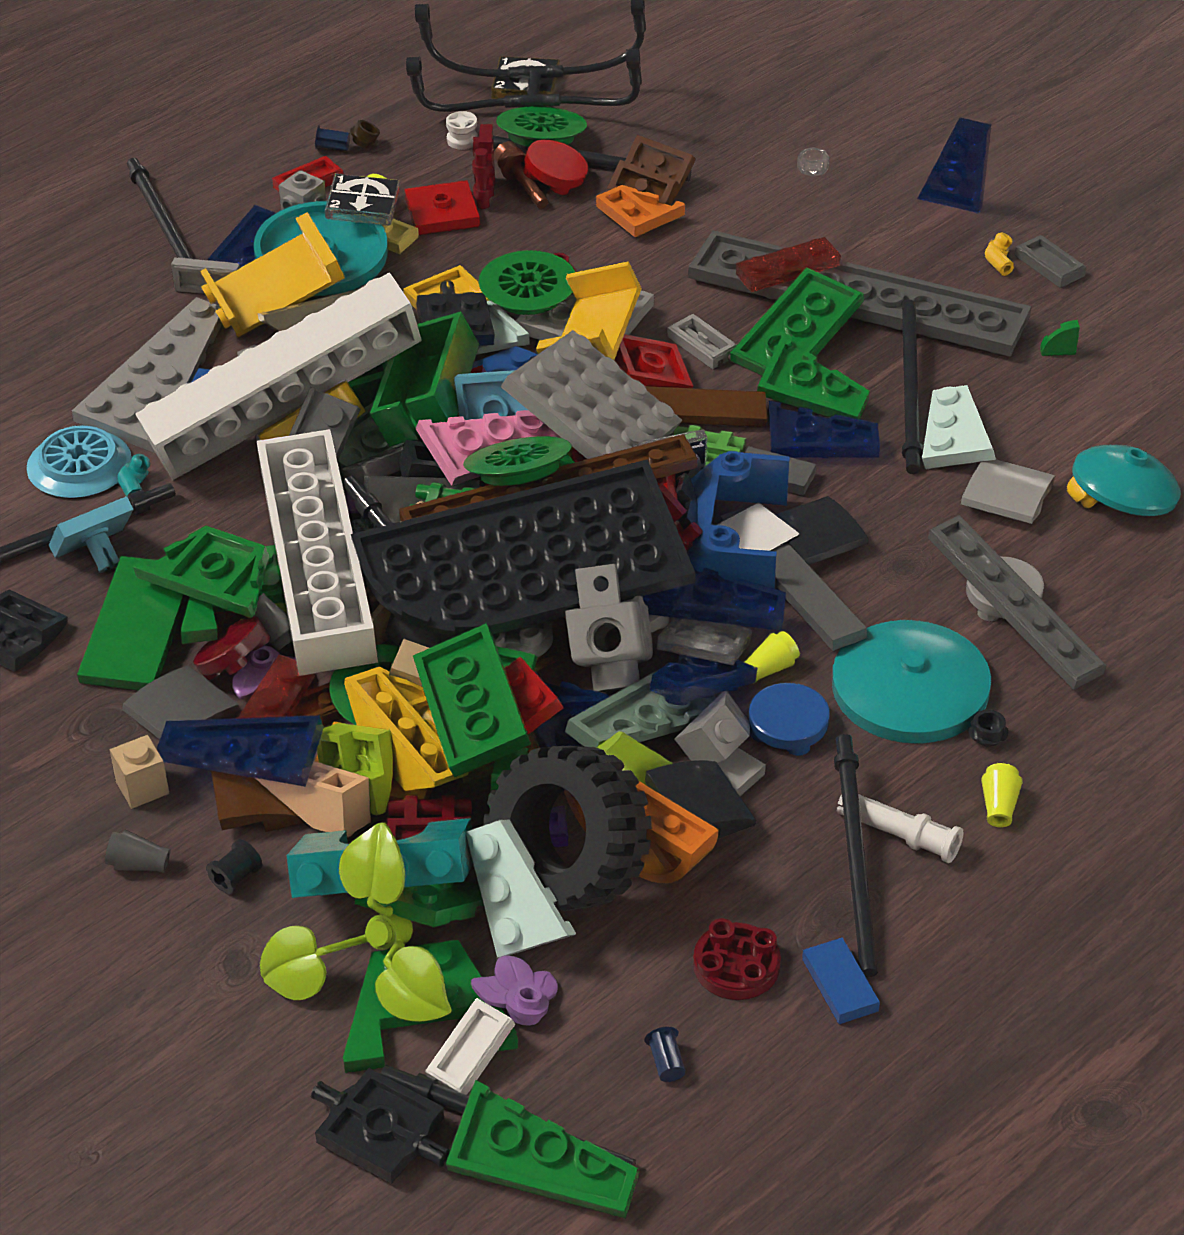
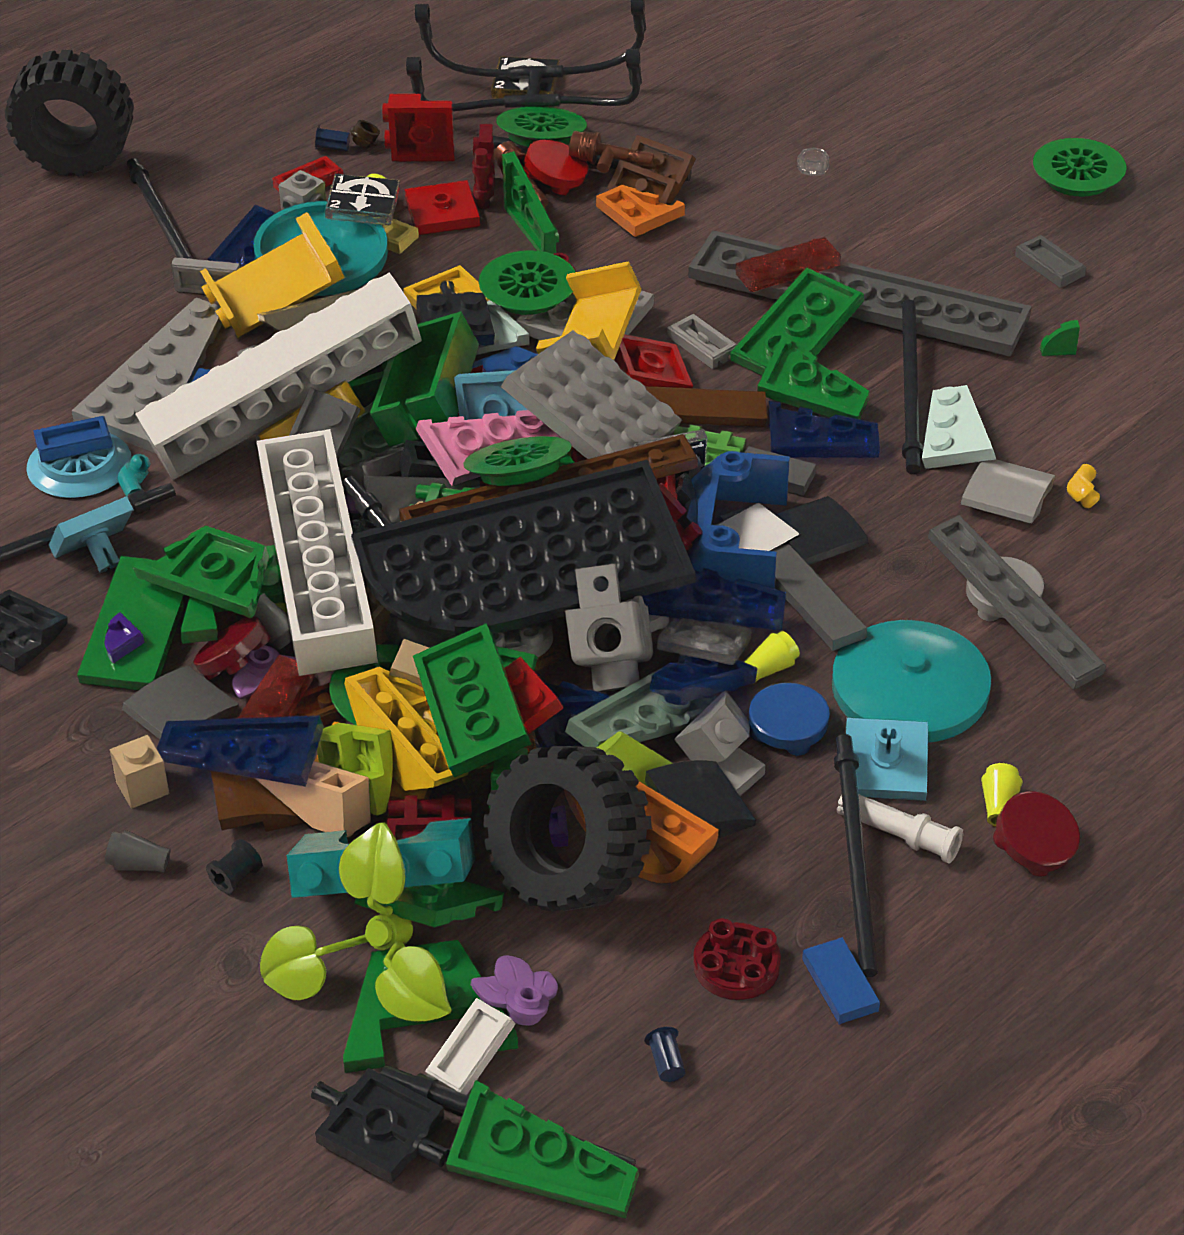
white wheel [446,111,478,150] -> none
light aqua wing [466,820,576,958] -> none
clear blue wing [917,118,992,213] -> none
black plate [968,710,1009,747] -> none
yellow arm [985,232,1014,276] -> none
teal dish [1072,445,1181,516] -> none
none -> black tyre [5,50,134,176]
none -> blue tile [33,416,113,462]
none -> dark purple tile [104,612,145,663]
none -> red plate [382,94,455,161]
none -> green wing [502,151,559,254]
none -> copper piece [569,131,654,173]
none -> medium azure tile [846,718,928,801]
none -> dark red tile [993,791,1080,877]
none -> green piece [1033,138,1127,197]

